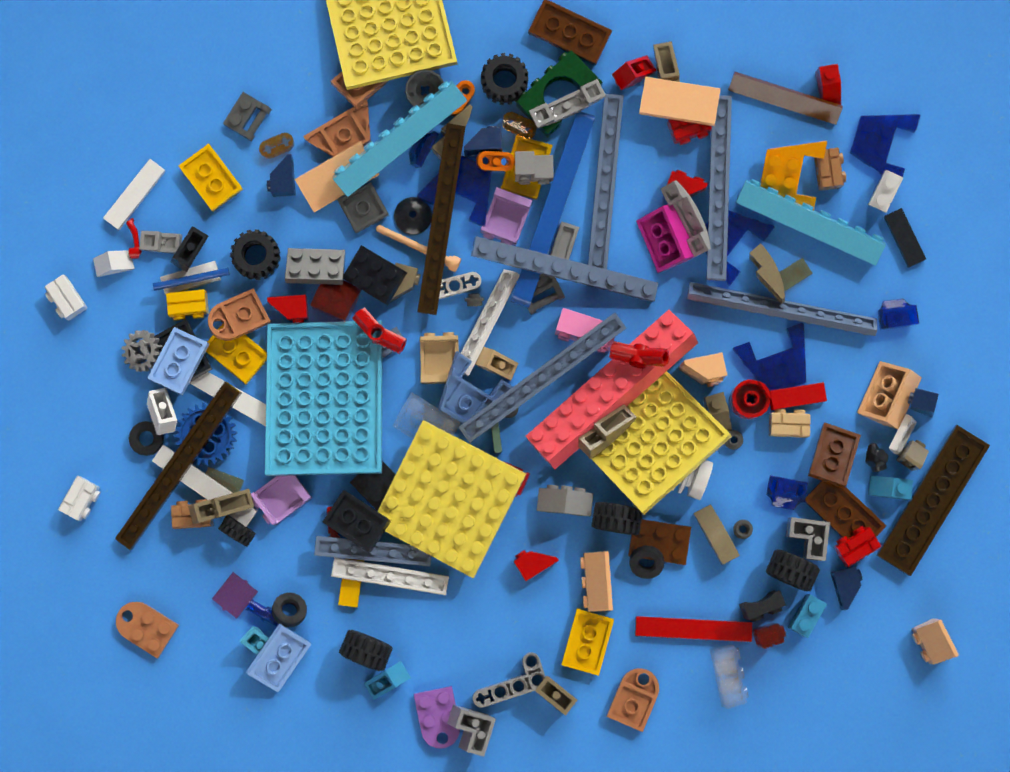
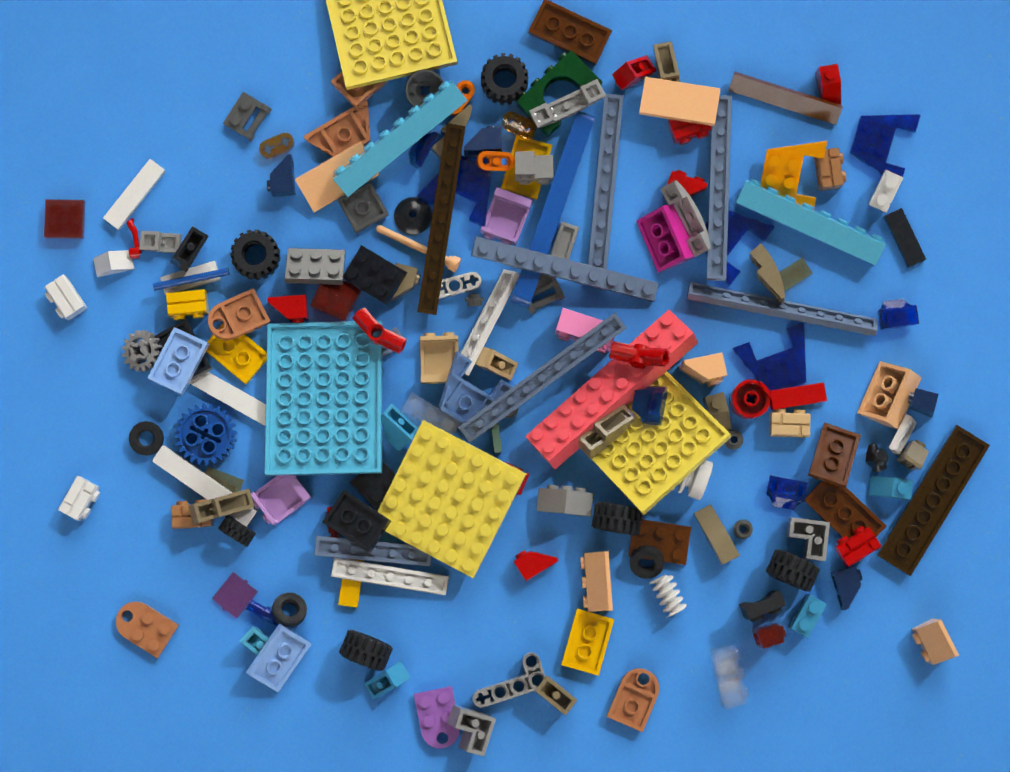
dark brown plate [115,382,242,550] -> none
white brick [147,388,177,435] -> none
yellow plate [178,143,243,212] -> none
red tile [635,616,753,642] -> none
none -> clear red plate [44,199,85,239]
none -> dark azure slope [381,403,419,451]
none -> clear blue slope [632,386,668,425]
none -> white piece [649,575,687,618]

